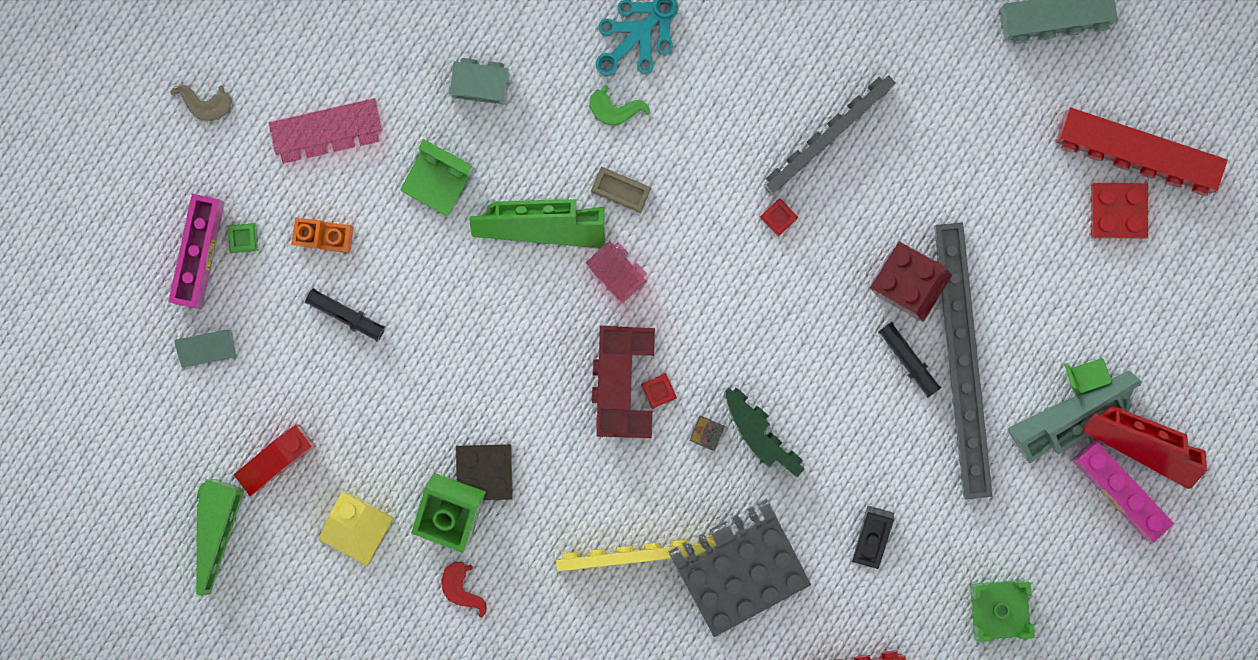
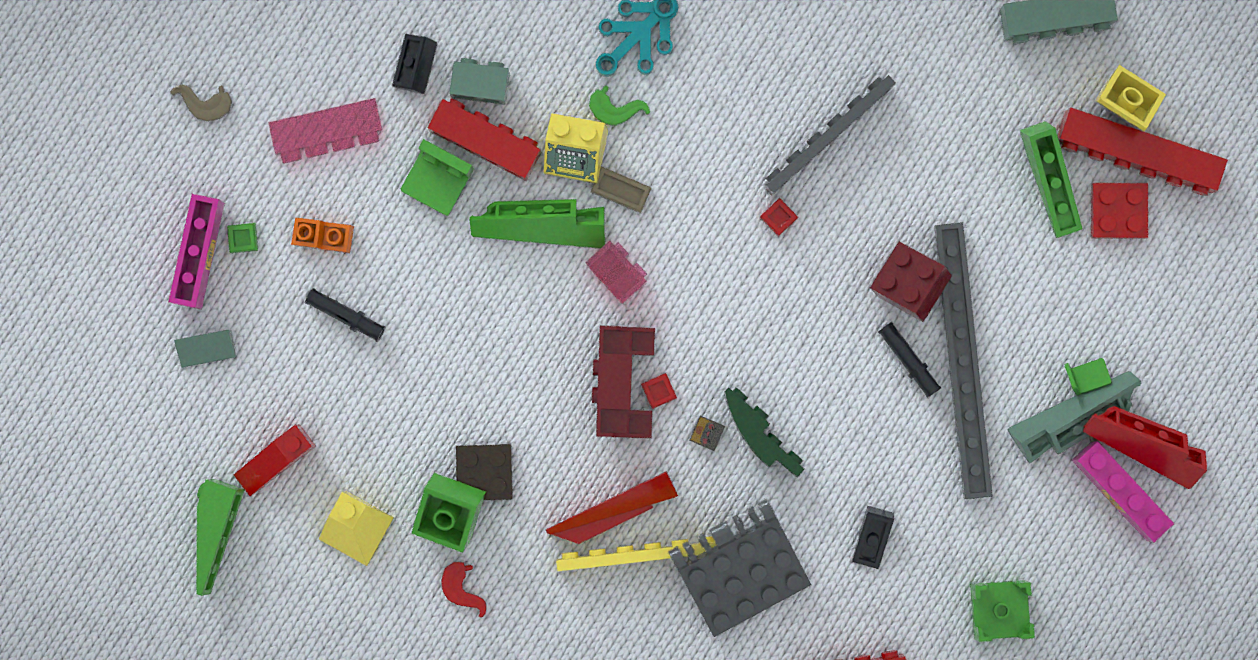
none -> black slope [392,34,437,94]
none -> red brick [427,98,541,181]
none -> light yellow slope [543,113,609,183]
none -> red wedge [546,471,678,544]
none -> bright green slope [1020,121,1083,238]
none -> light yellow slope [1095,65,1166,131]

